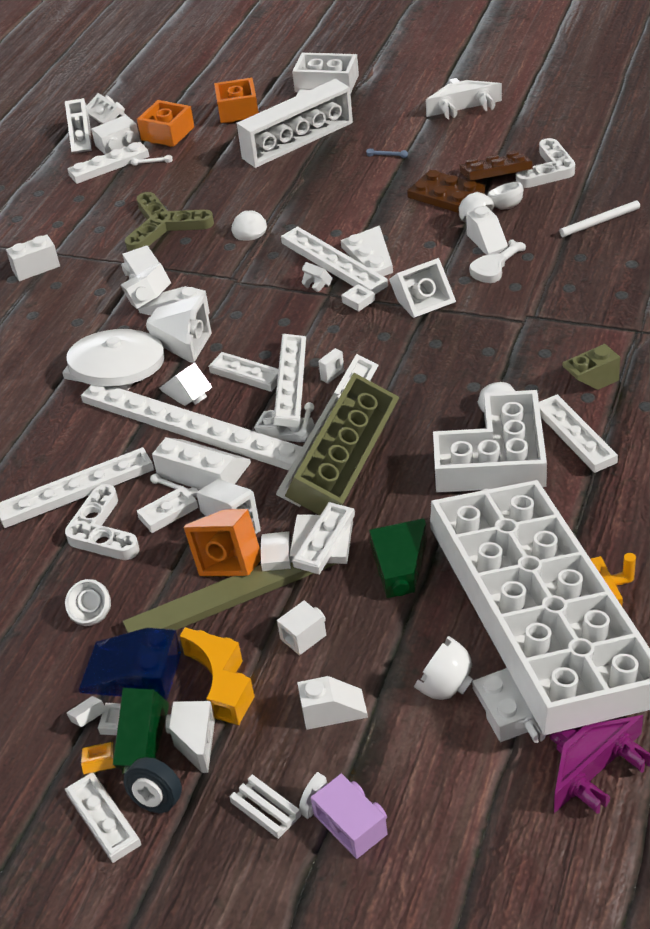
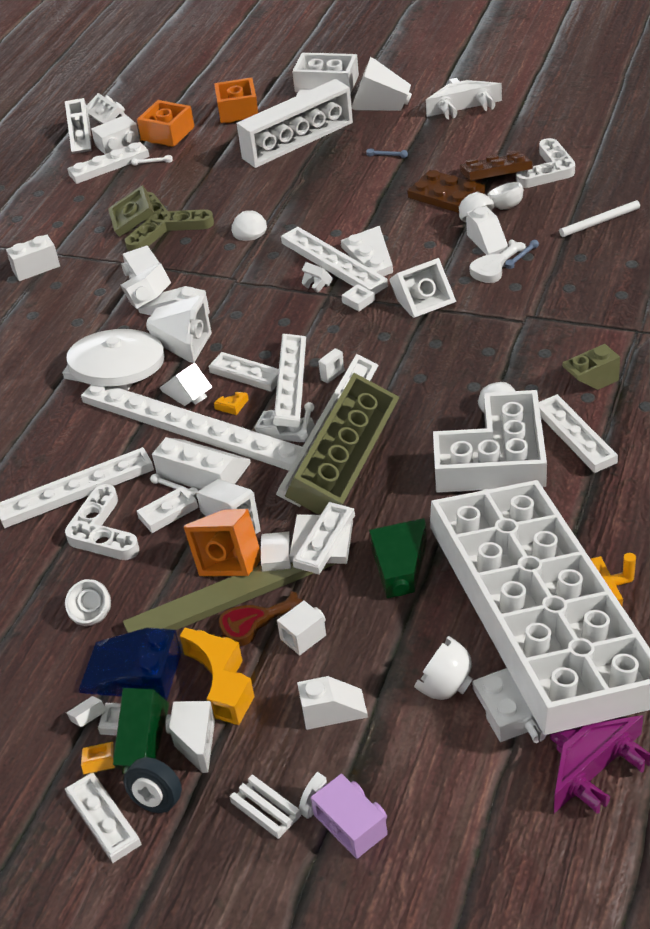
none -> olive plate [108,185,154,237]
none -> light orange tile [214,392,249,415]
none -> reddish brown piece [219,591,304,647]
none -> white slope [352,57,412,111]
none -> sand blue hinge [505,240,539,269]

